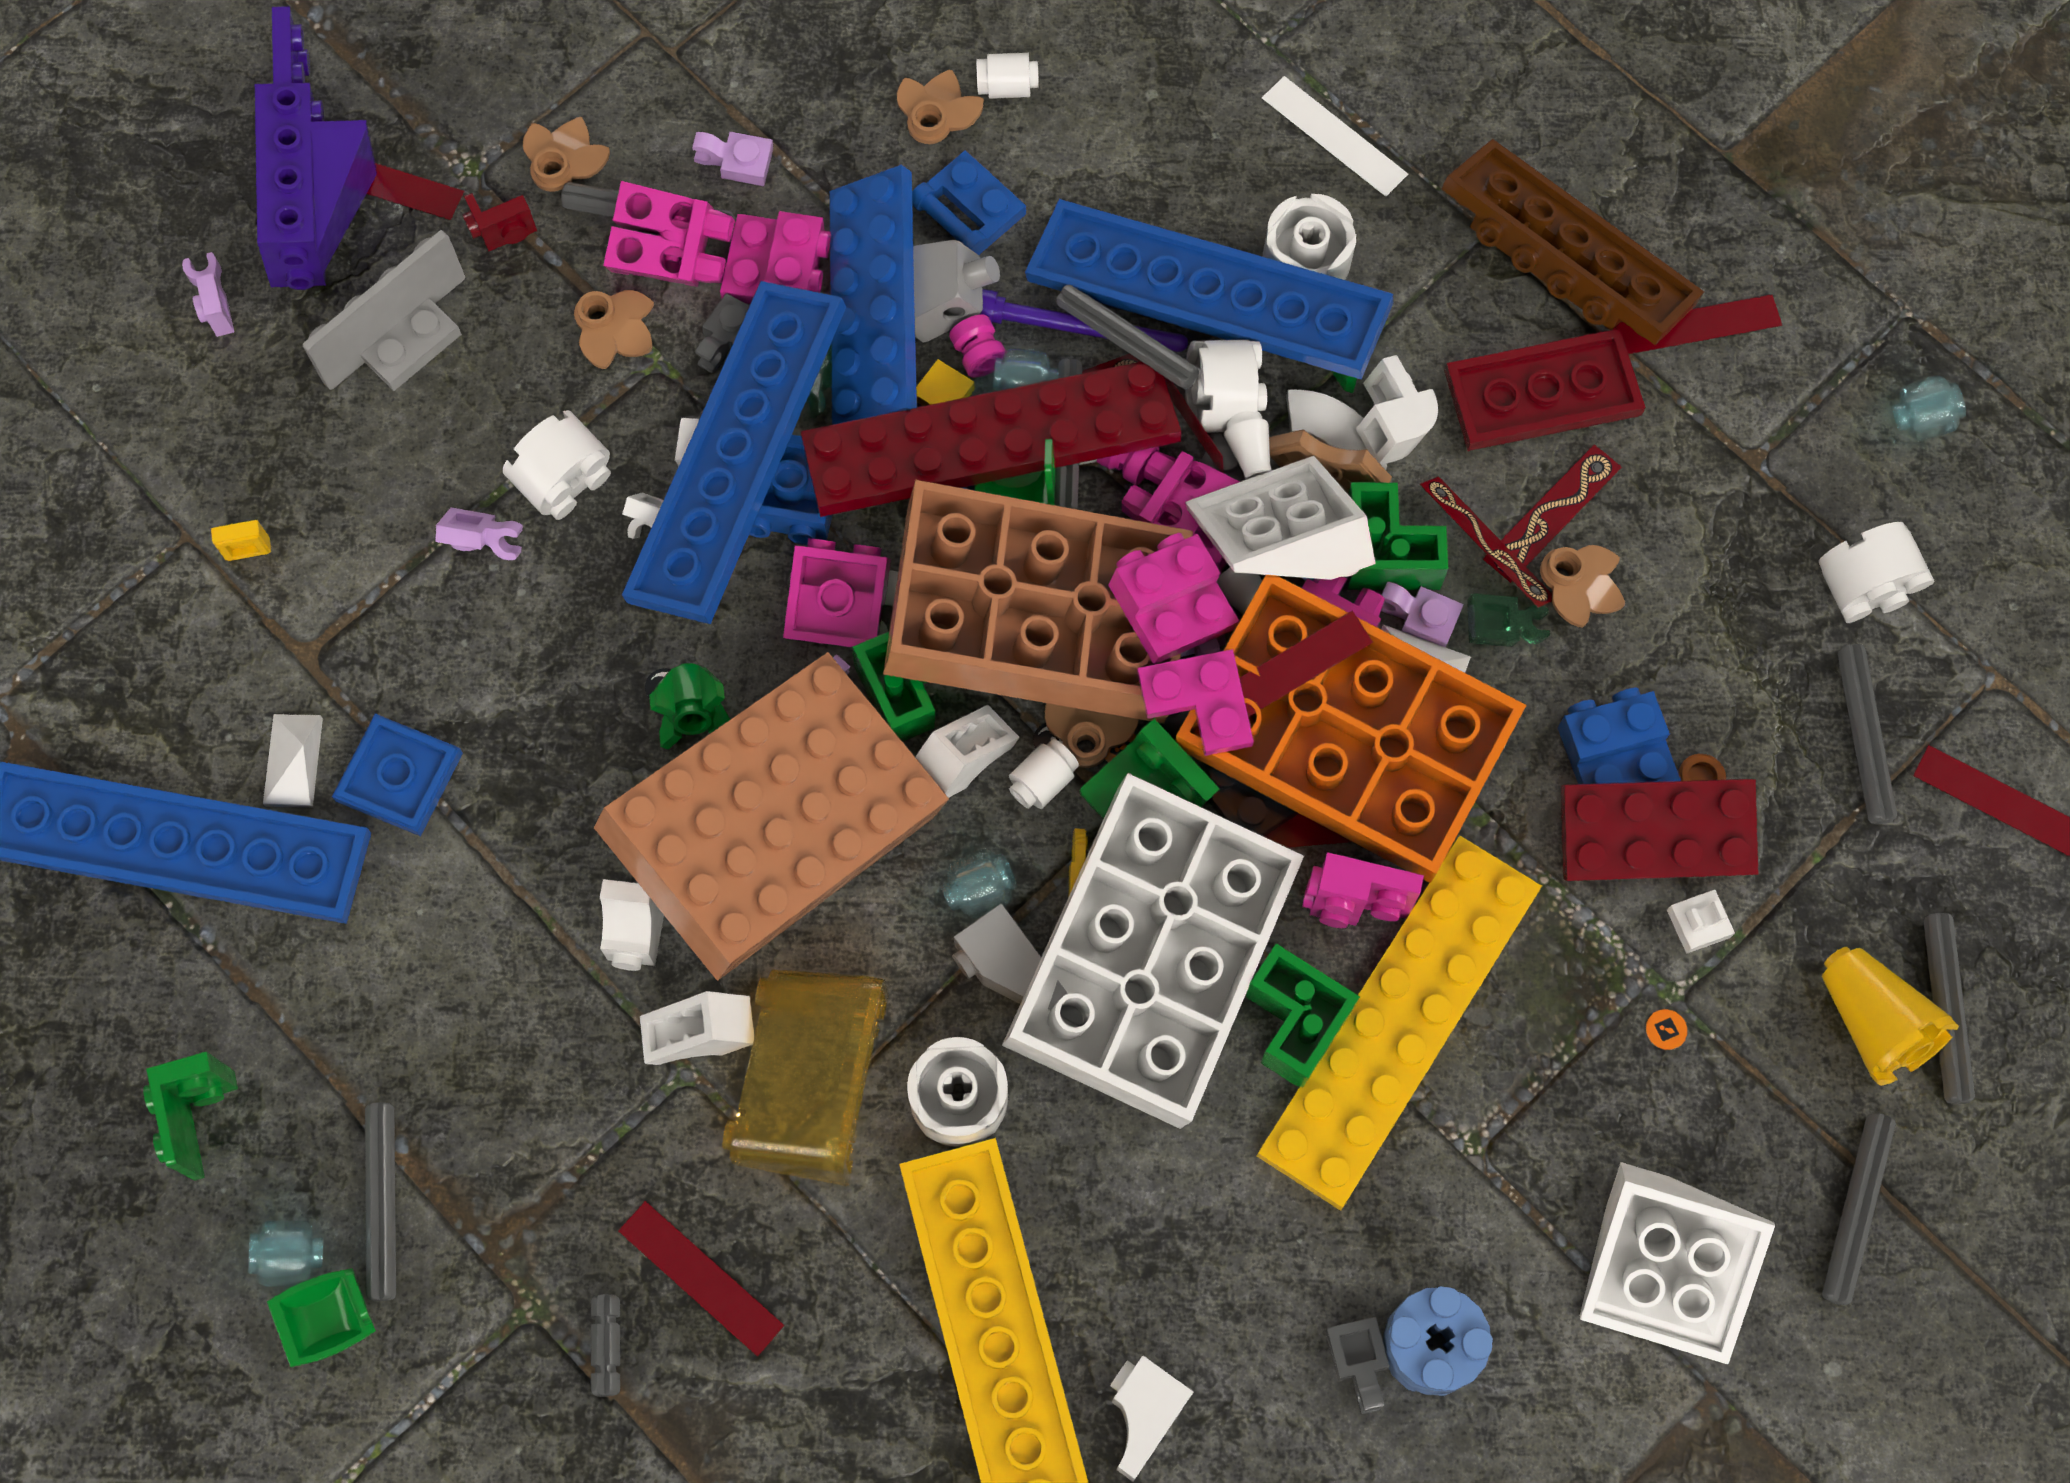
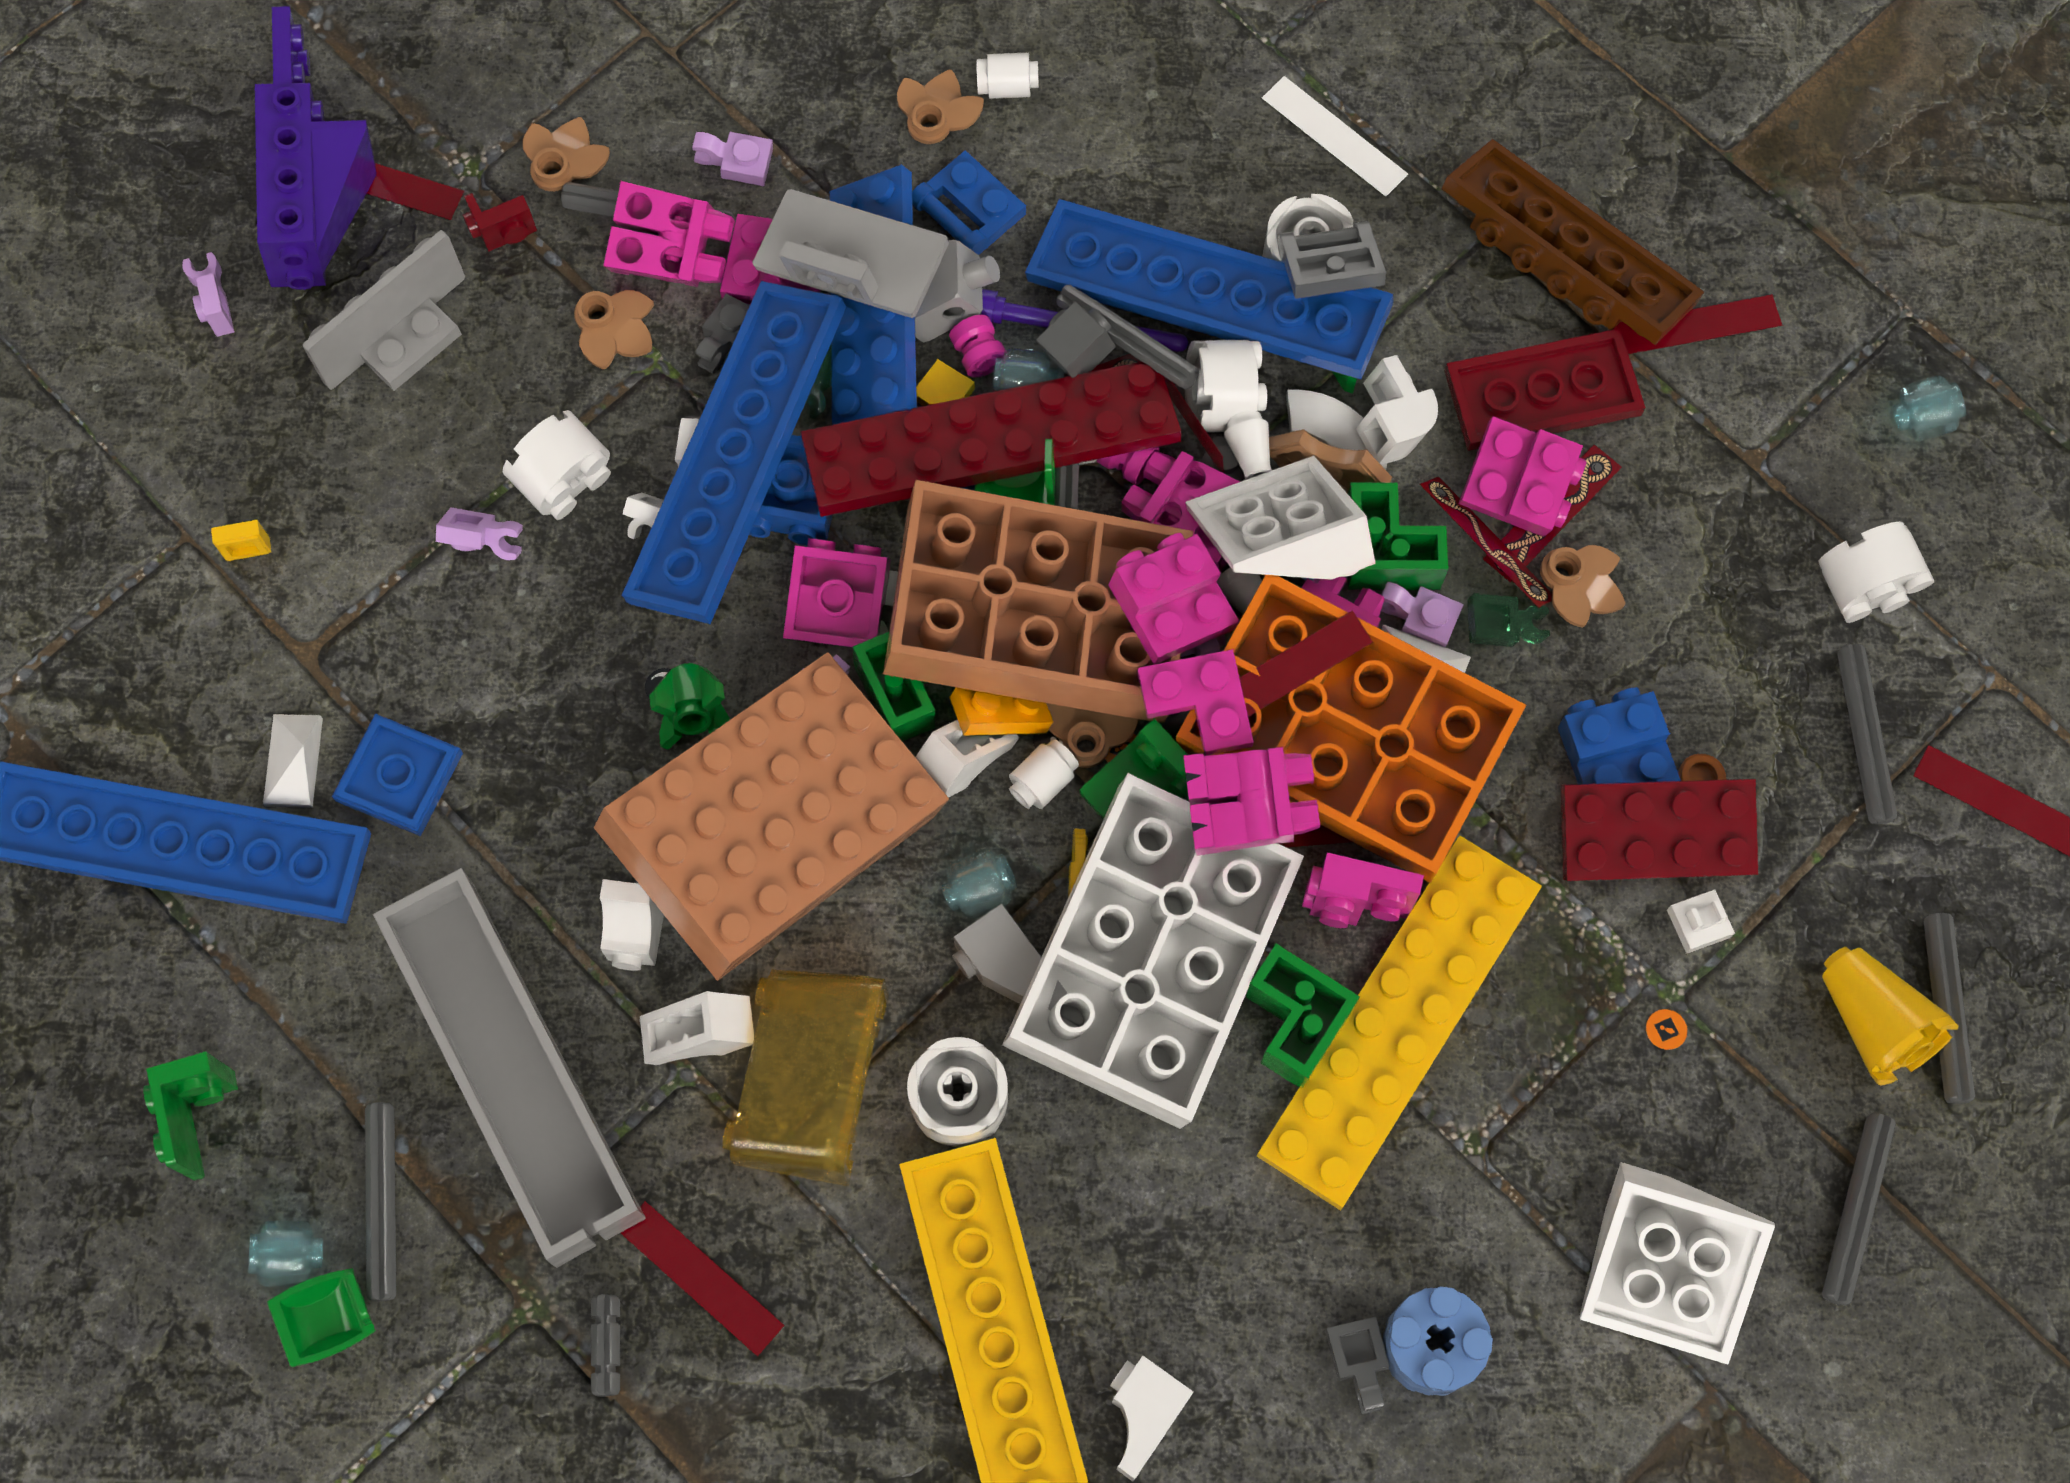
none -> light grey piece [373,868,646,1268]
none -> light grey bracket [753,189,949,318]
none -> light orange plate [949,687,1054,736]
none -> dark grey brick [1036,301,1116,378]
none -> dark pink hips [1184,747,1320,856]
none -> dark grey plate [1278,220,1386,299]
none -> dark pink plate [1458,416,1586,537]

